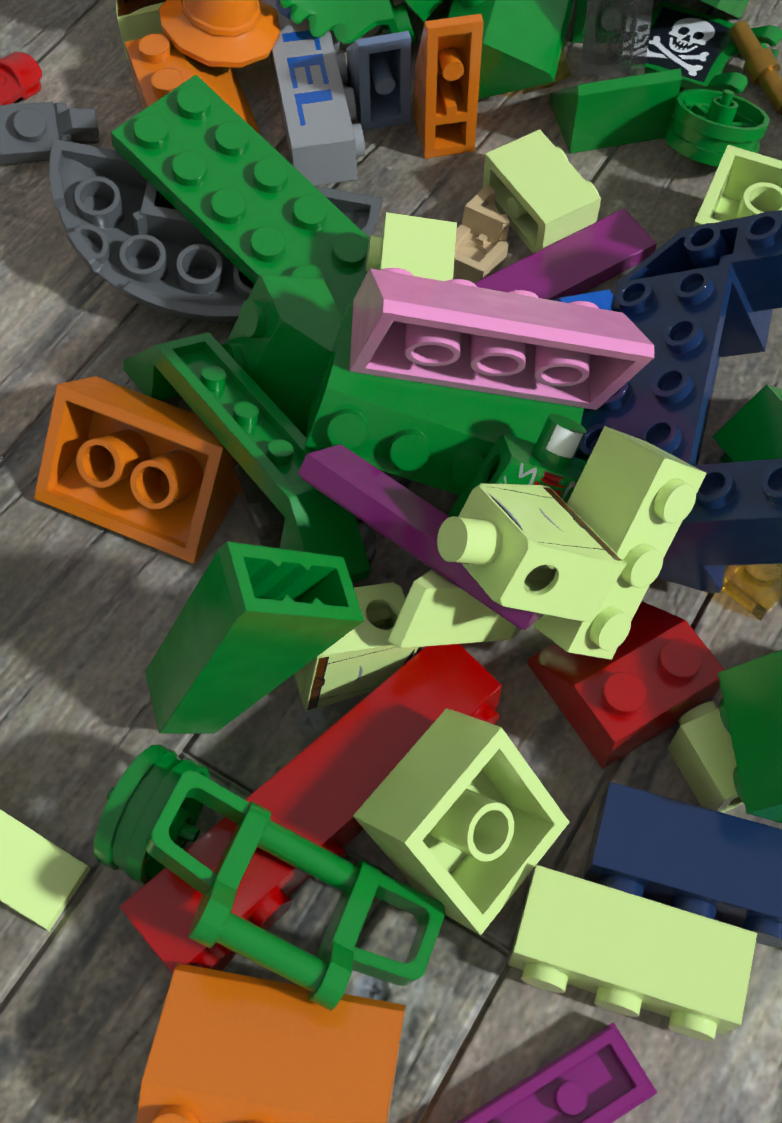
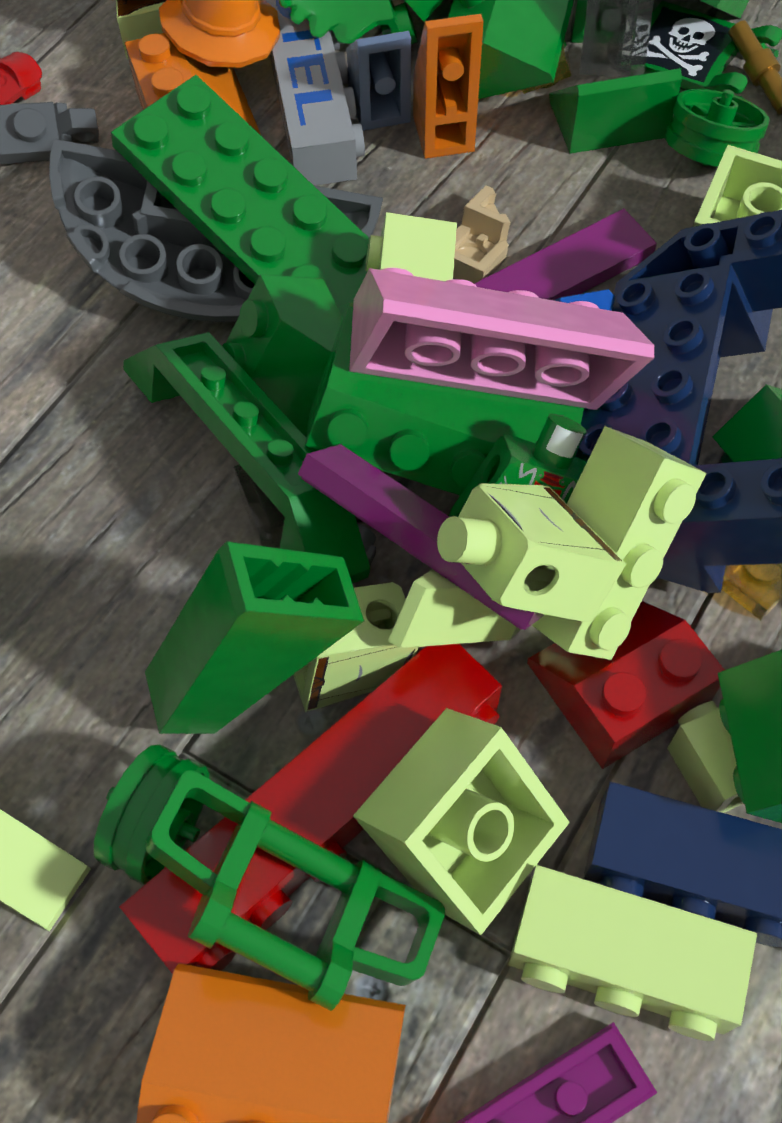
orange slope [34,376,245,564] -> none
yellowish green brick [483,129,601,254] -> none

